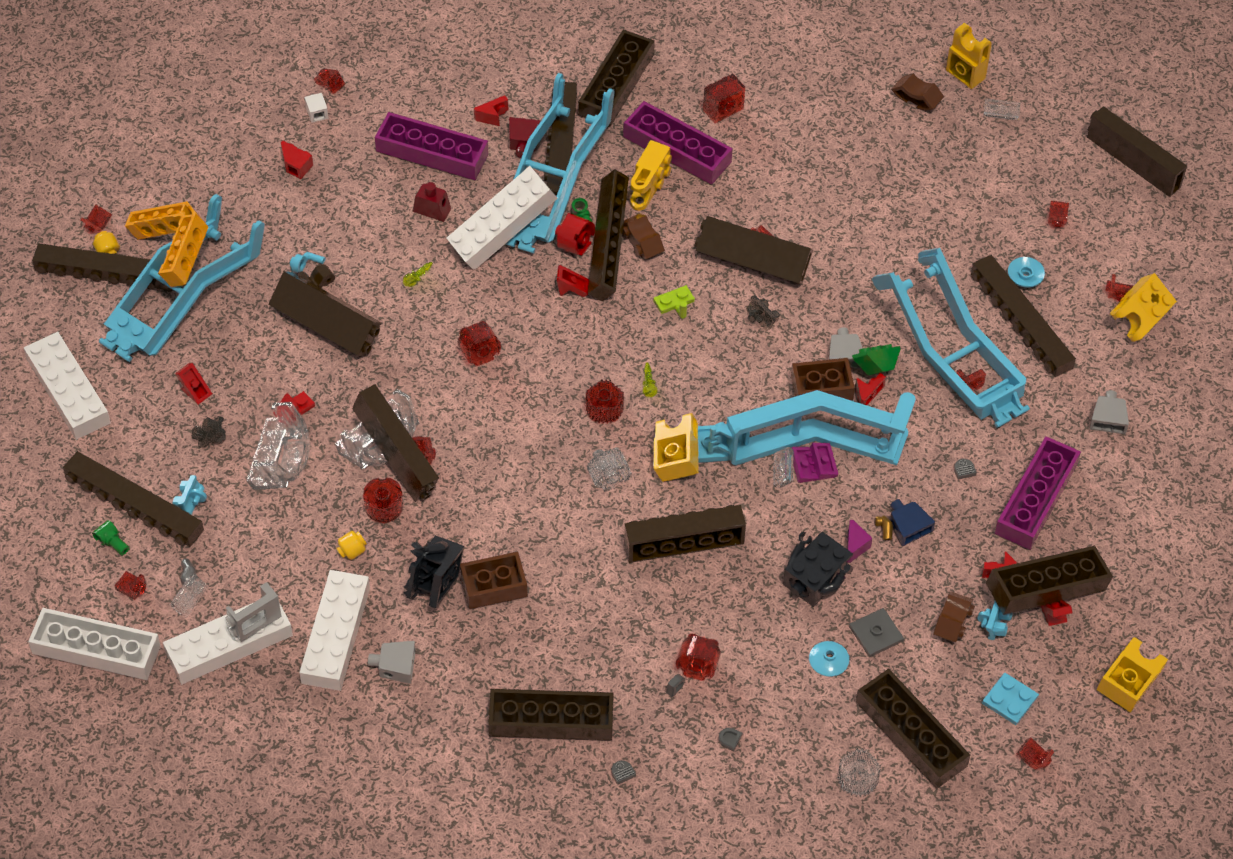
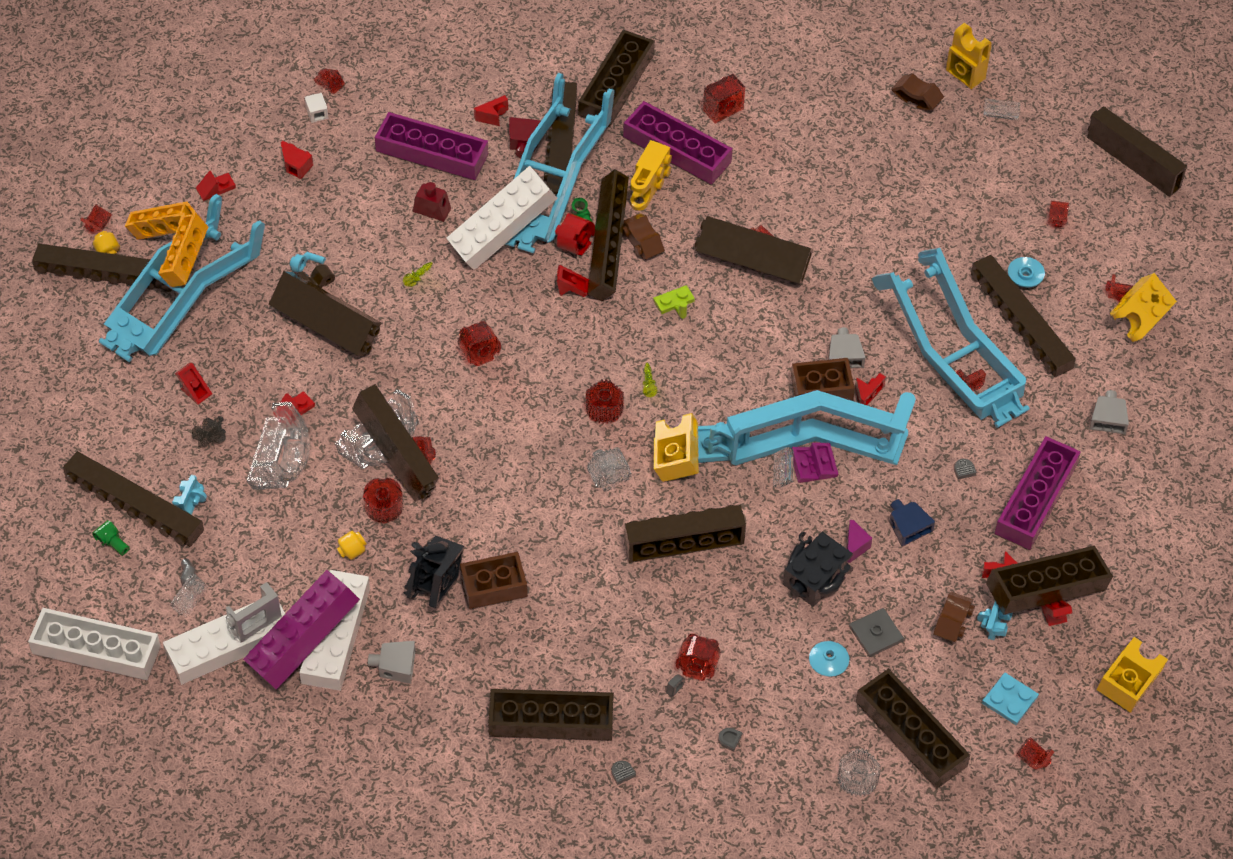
white brick [23,332,111,440] -> none
clear red bracket [115,571,147,600] -> none
clear smoke hips [746,295,780,331] -> none
green slope [852,344,901,375] -> none
pearl gold arm [875,515,893,540] -> none
none -> red slope [196,170,236,201]
none -> magenta brick [243,570,360,690]

